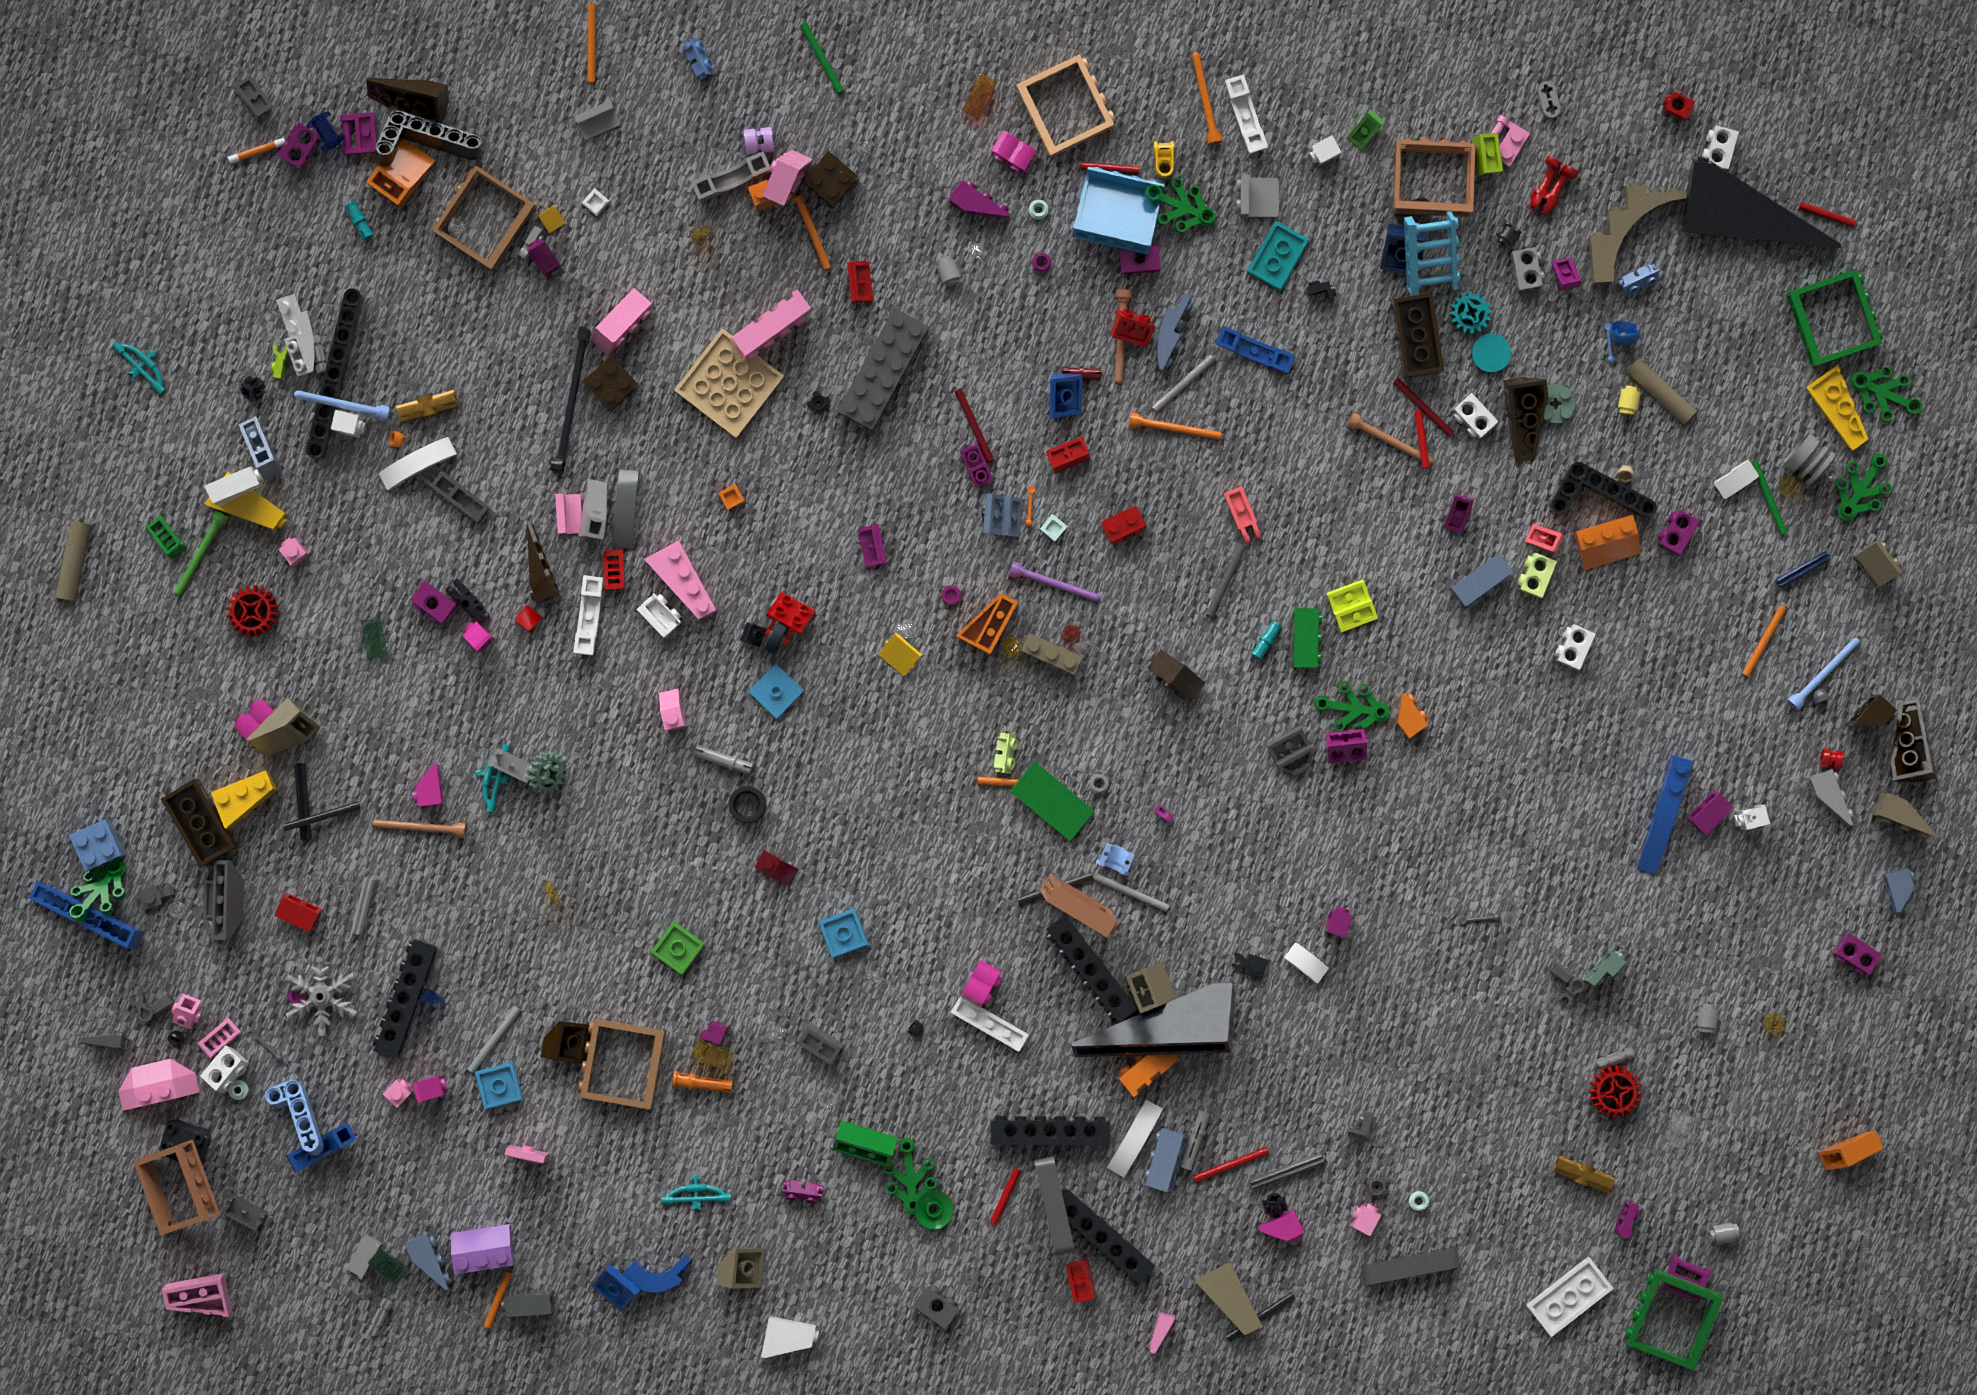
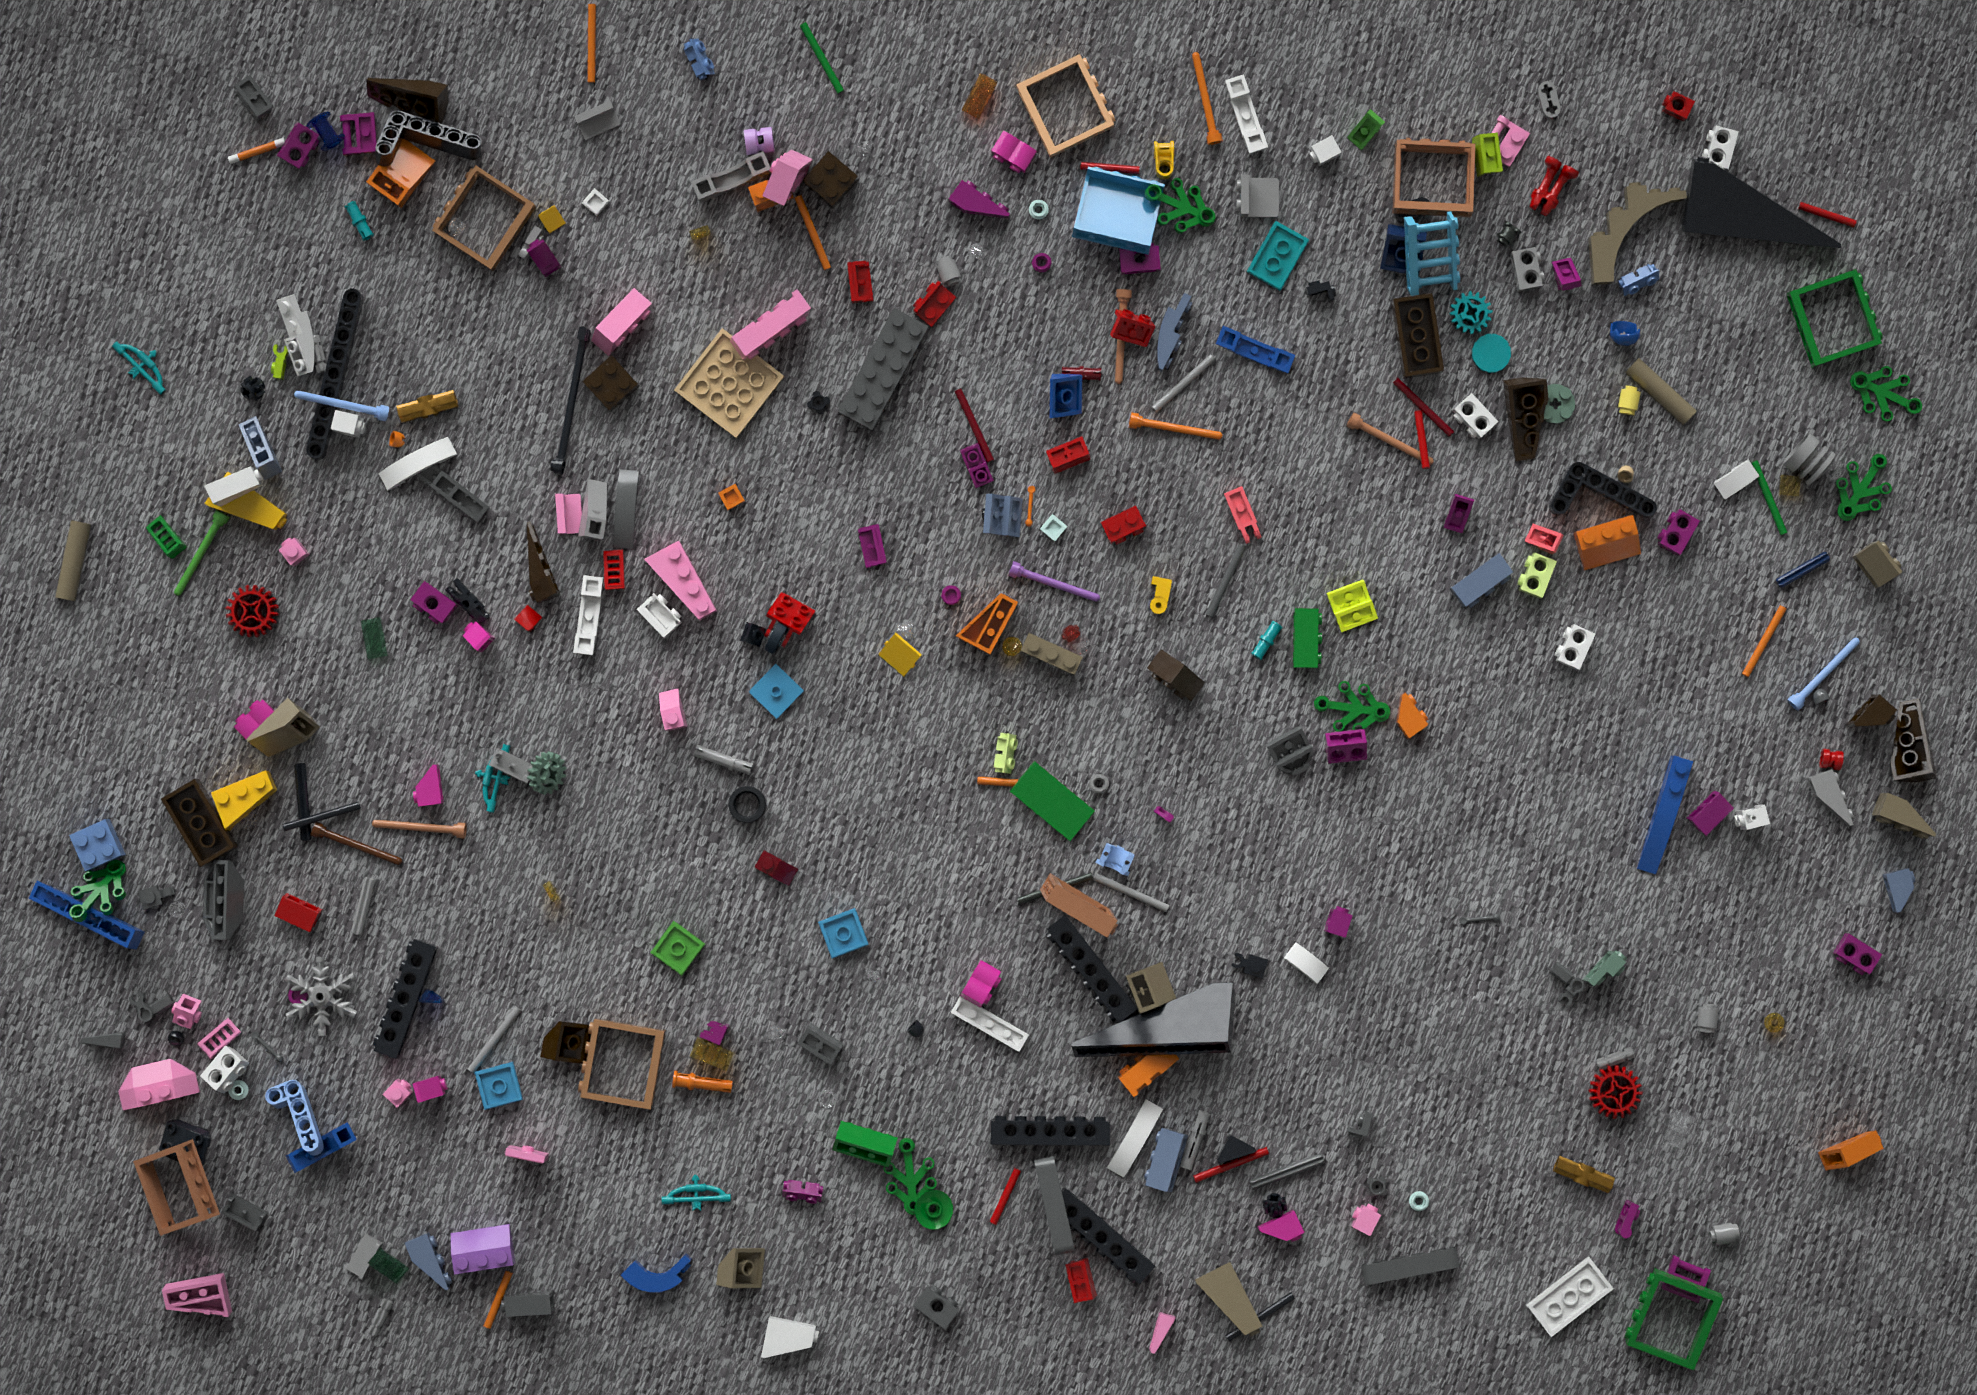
blue plate [592,1264,640,1311] -> none
medium blue hinge [1604,323,1615,364] -> none
yellow wing [1805,365,1868,451] -> none
none -> reddish brown piece [310,822,402,865]
none -> red bracket [913,281,957,328]
none -> yellow leg [1150,576,1172,614]
none -> black slope [1216,1134,1256,1164]

